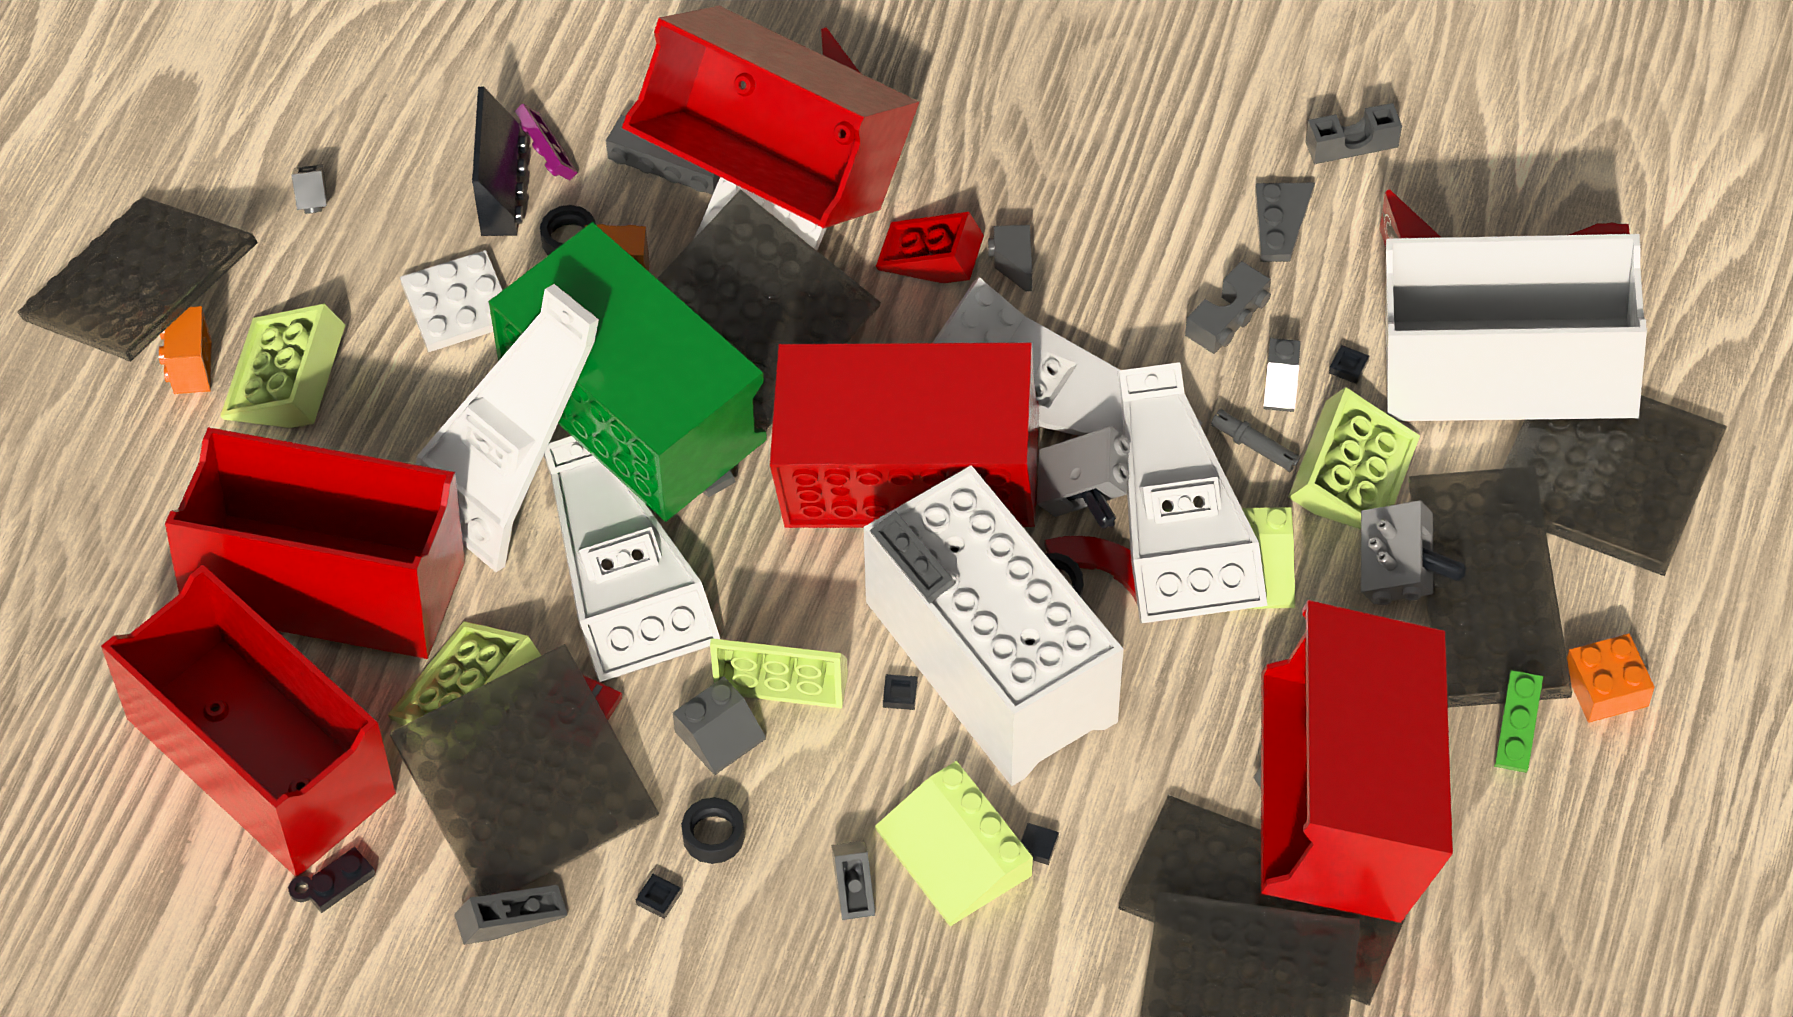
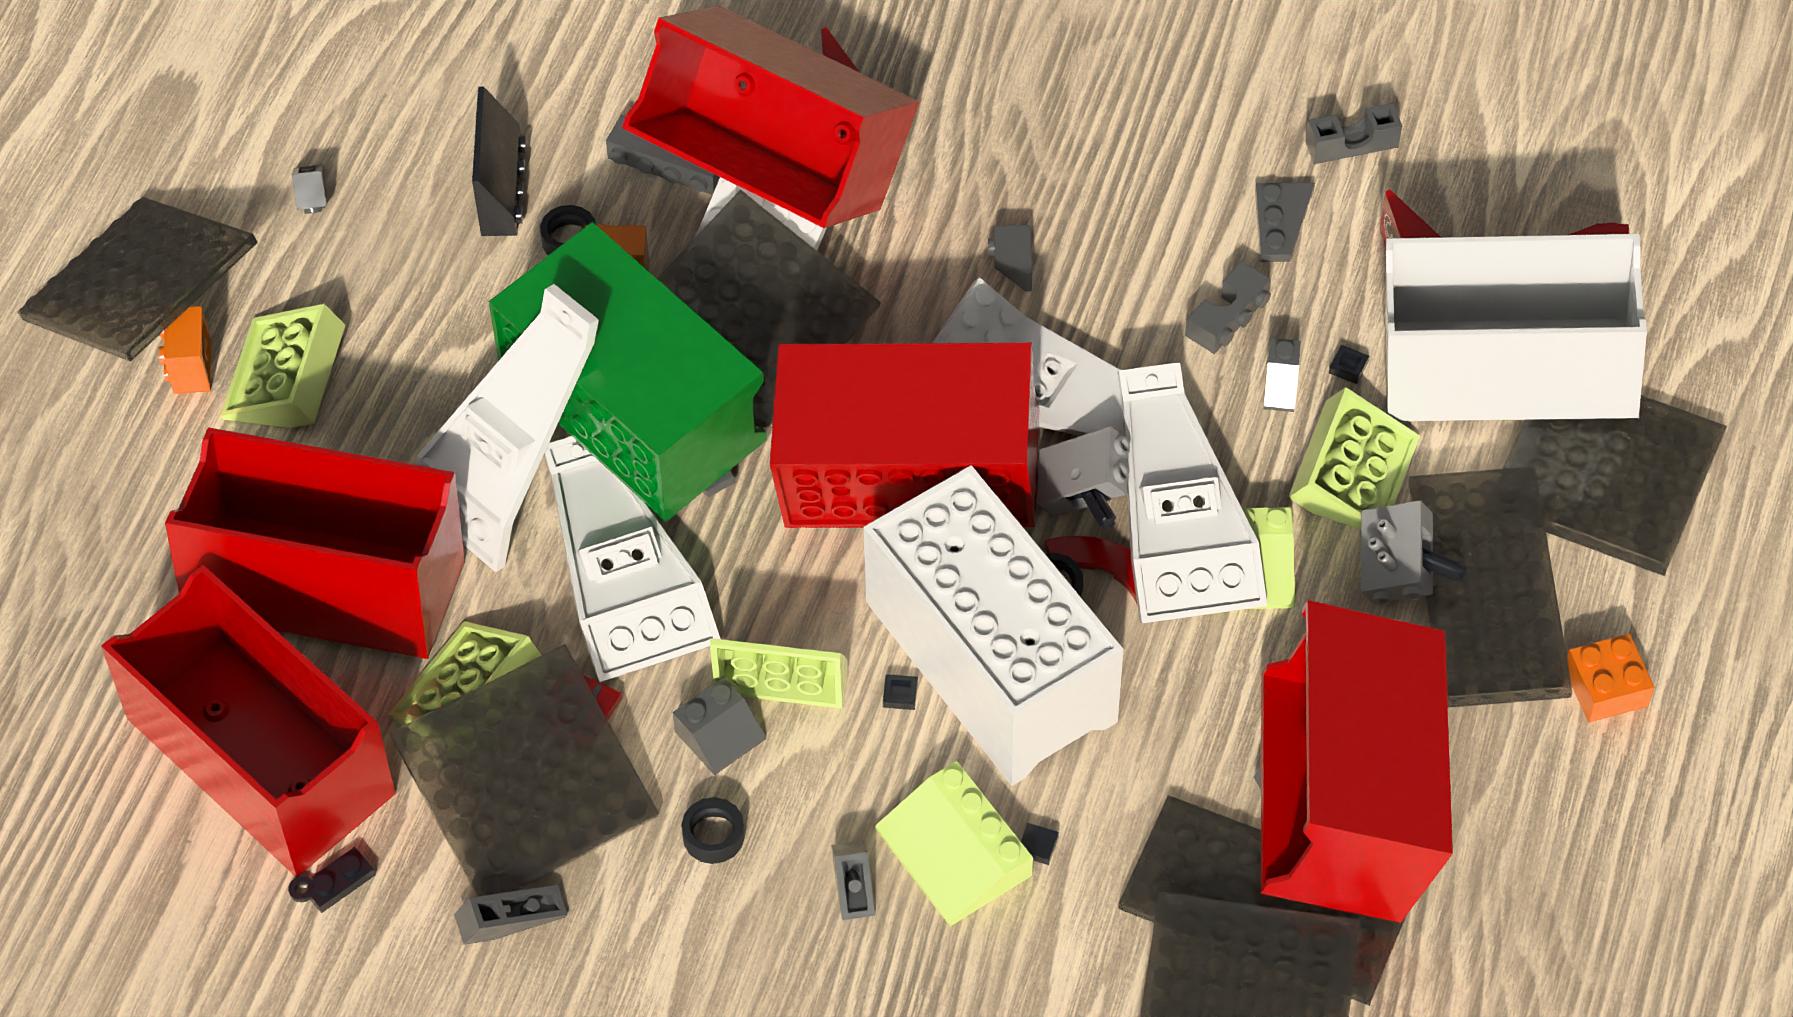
white plate [400,250,502,352] -> none
magenta plate [515,103,578,181] -> none
black tile [635,874,682,919] -> none
dark grey plate [870,511,955,604] -> none
red slope [876,212,984,284] -> none
dark grey pin [1211,408,1300,473] -> none
bright green plate [1494,670,1543,773] -> none

